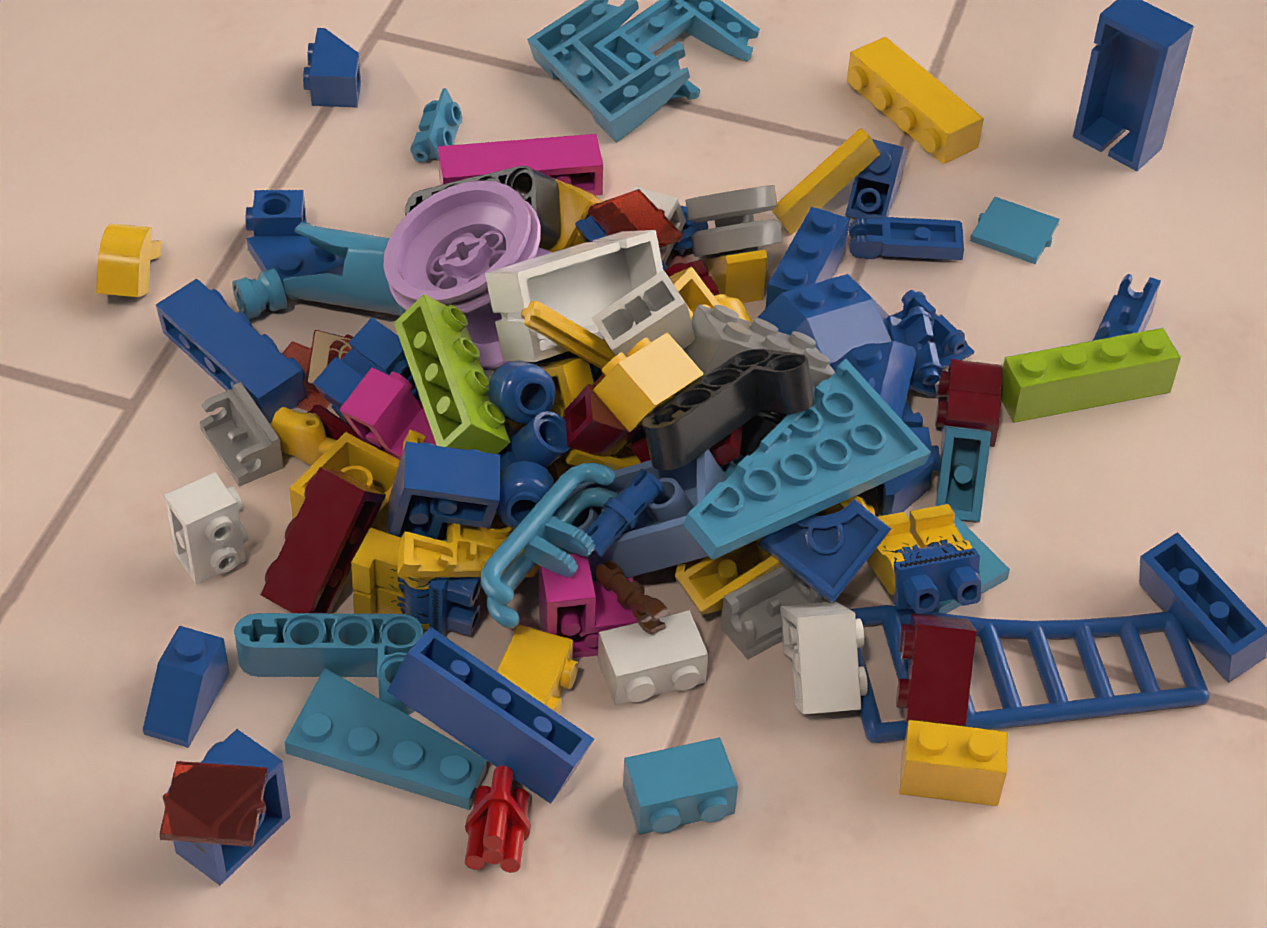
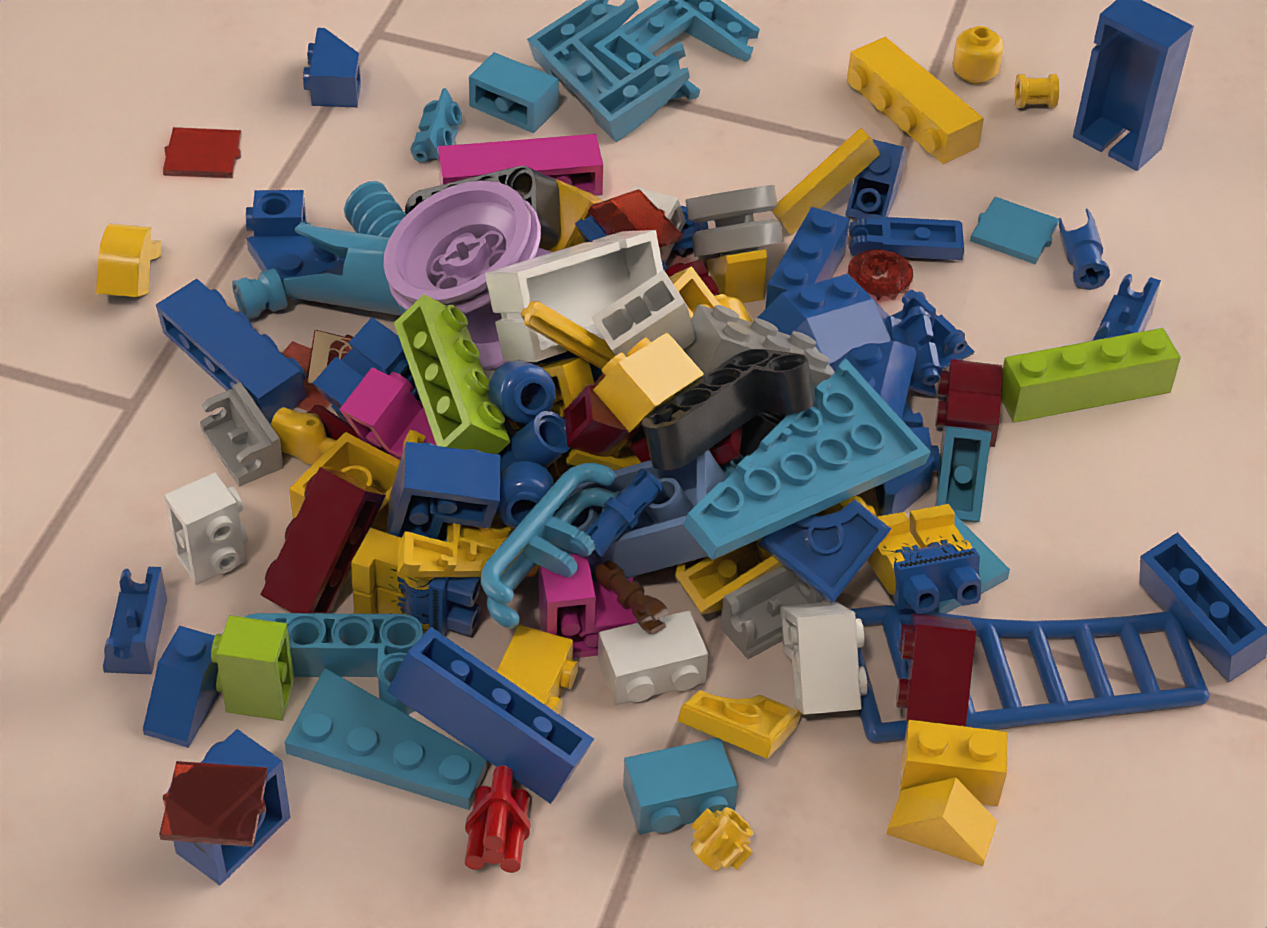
none -> blue hinge [103,566,167,675]
none -> clear red piece [163,127,242,178]
none -> lime brick [211,615,295,721]
none -> dark azure piece [344,181,407,238]
none -> dark azure brick [469,52,559,133]
none -> yellow tile [677,690,802,759]
none -> yellow gear [691,807,753,871]
none -> clear red gear [847,249,913,301]
none -> yellow slope [887,777,997,866]
none -> yellow head [952,26,1004,84]
none -> yellow bush [1014,74,1059,108]
none -> blue piece [1059,208,1110,290]

